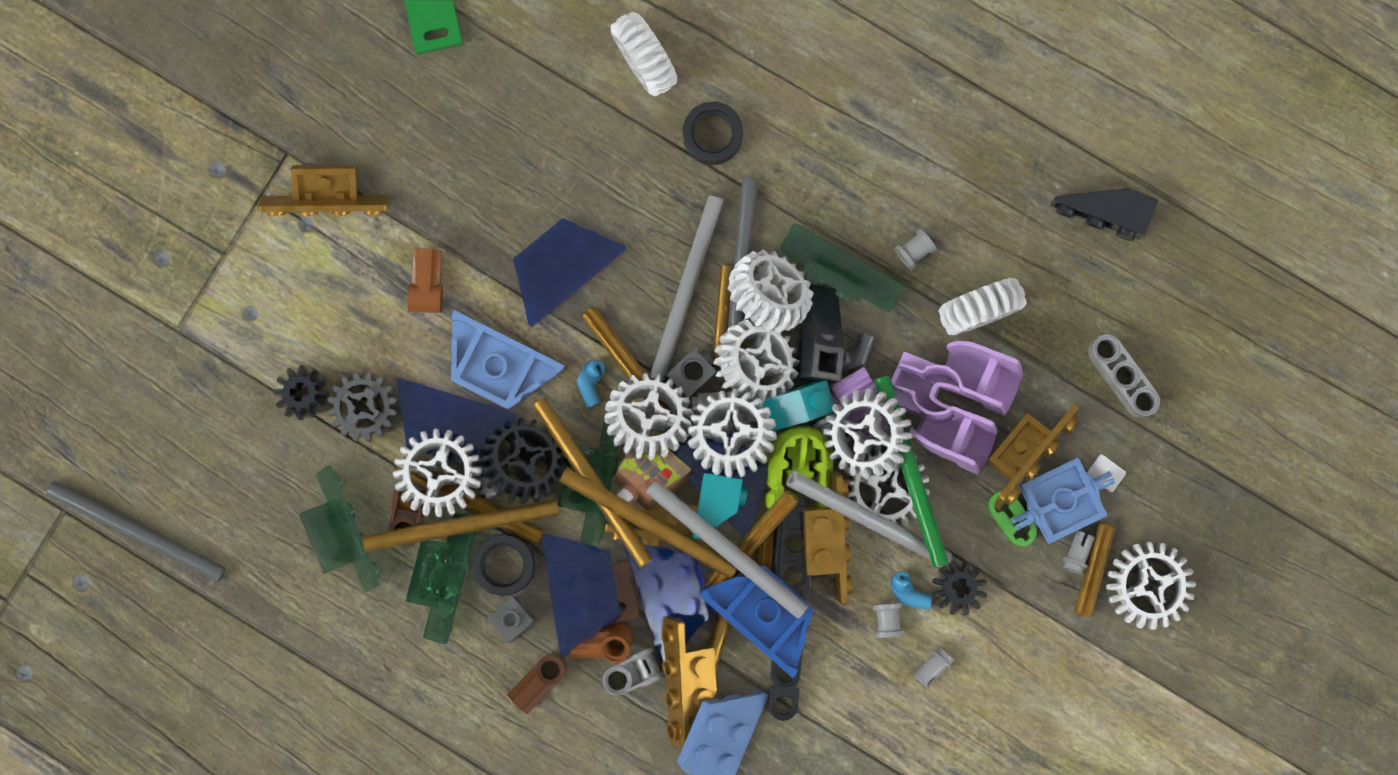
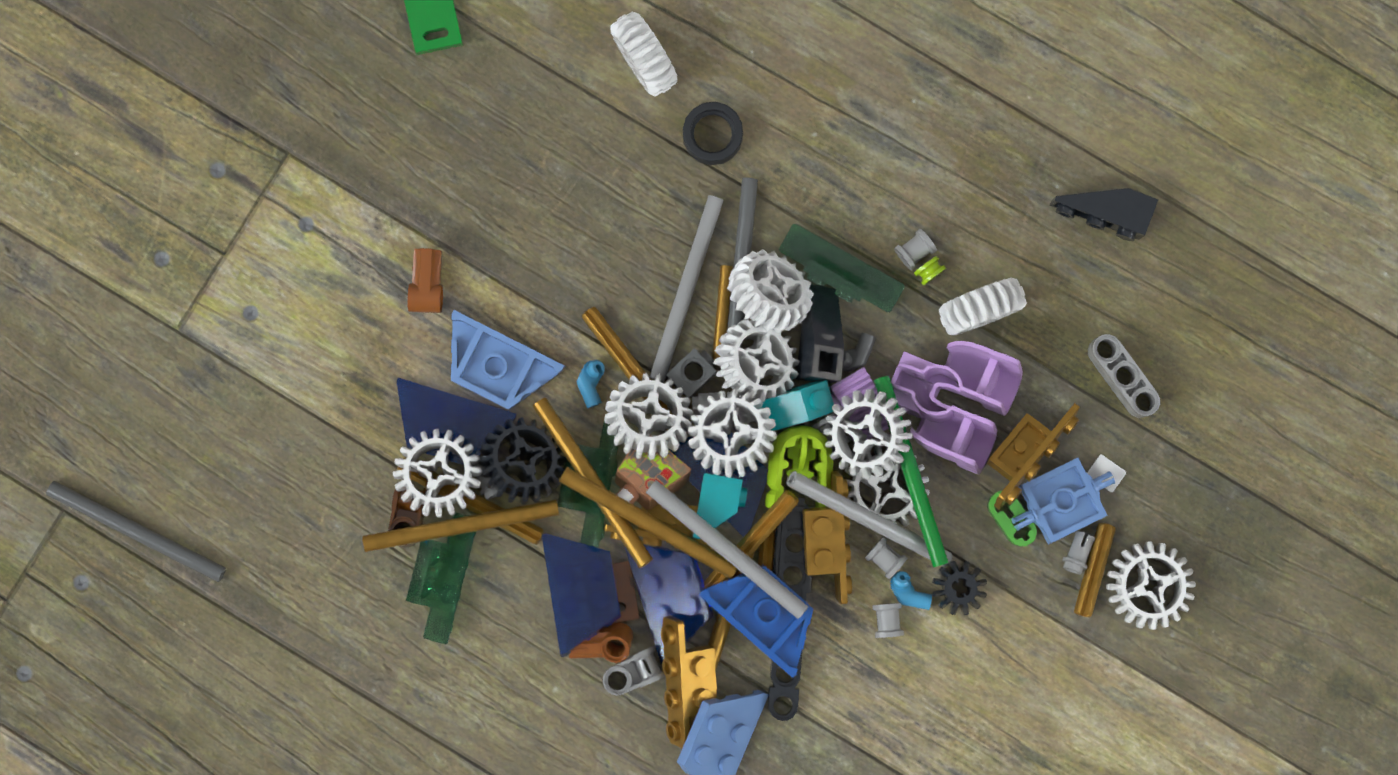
pearl gold bracket [258,165,390,216] -> none
black gear [273,365,330,421] -> none
clear green bracket [299,465,380,592] -> none
dark grey gear [327,372,398,442] -> none
black tyre [472,534,535,596] -> none
dark grey brick [488,596,536,643] -> none
reddish brown piece [507,653,567,714] -> none
clear blue wing [513,218,627,328] -> none
light grey pin [913,647,954,689] -> none
none -> light grey bush [865,537,908,579]
none -> lime bush [914,256,946,286]

